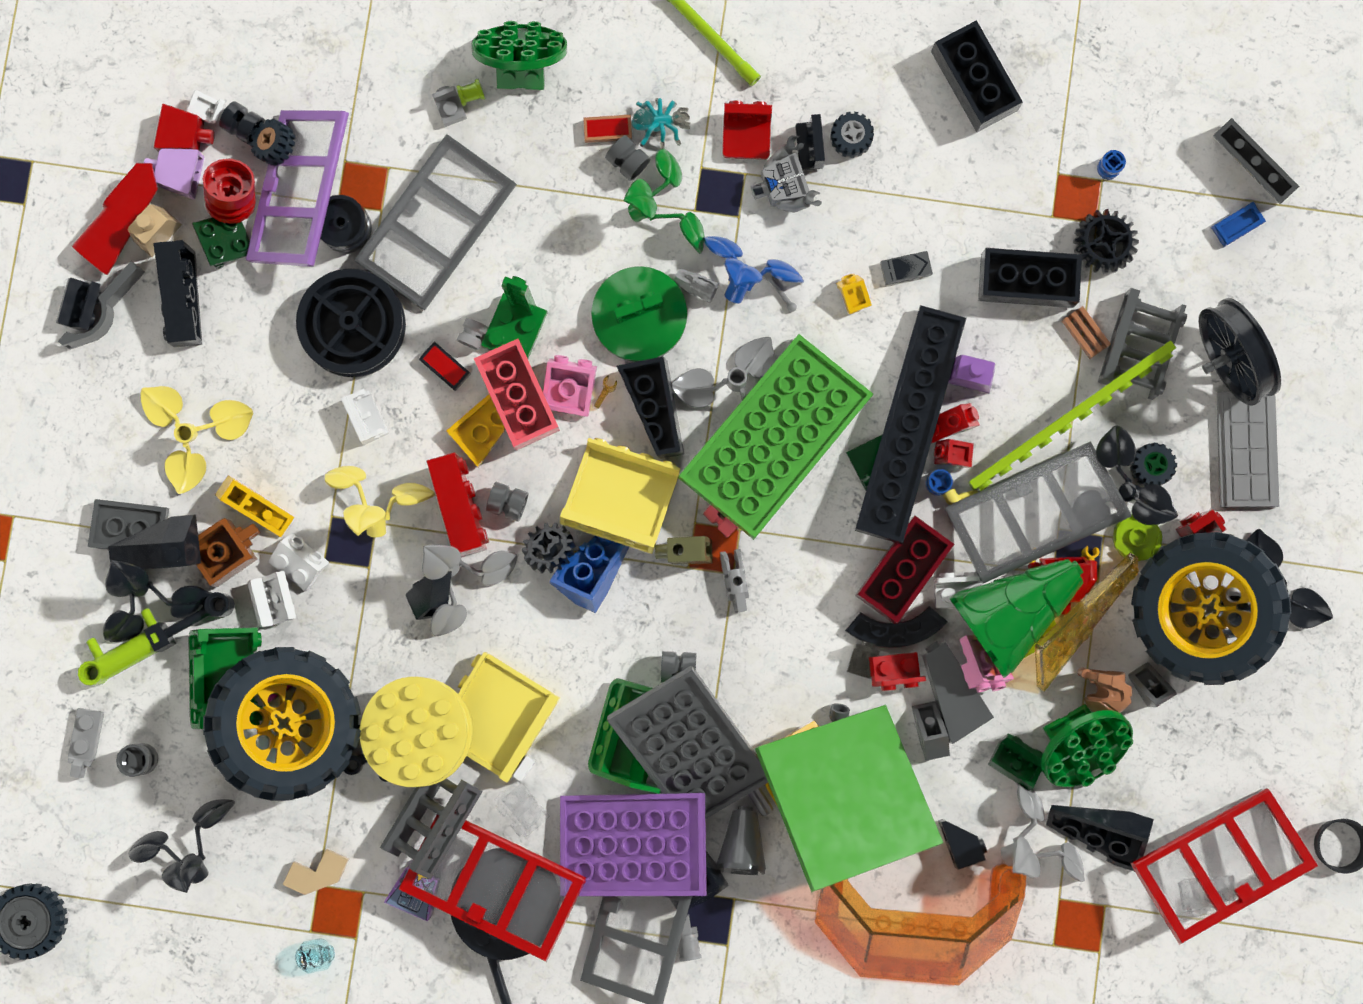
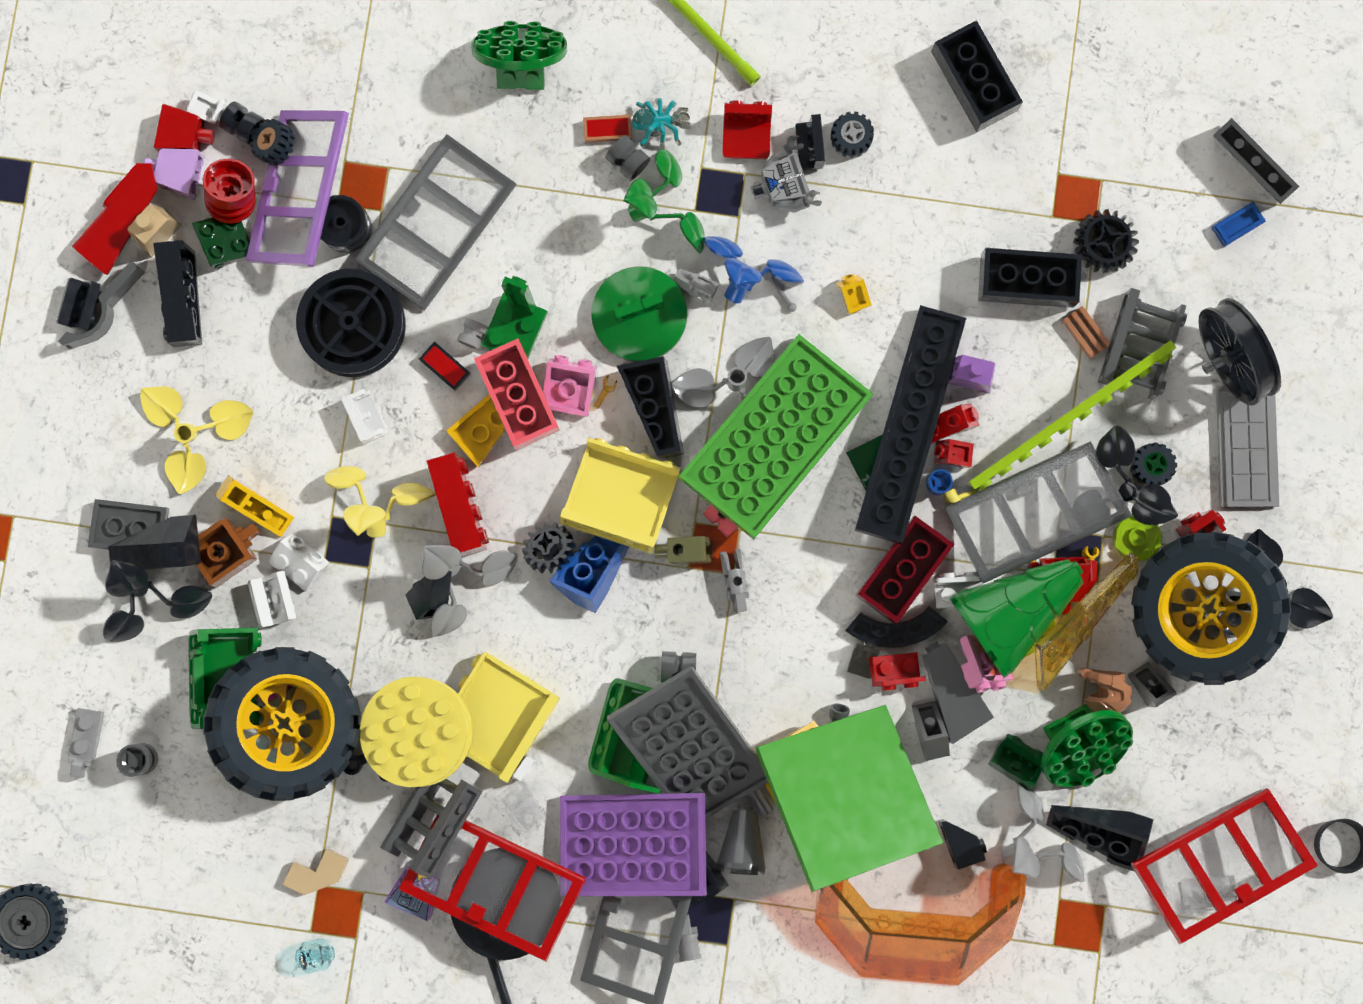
lime piece [78,592,235,685] -> none
black plant [128,799,235,893] -> none
light grey bracket [432,86,467,127] -> none
lime bush [456,79,485,106] -> none
dark grey wheel [486,482,529,522] -> none
dark grey tile [880,251,933,285] -> none
blue wheel [1097,150,1126,180] -> none

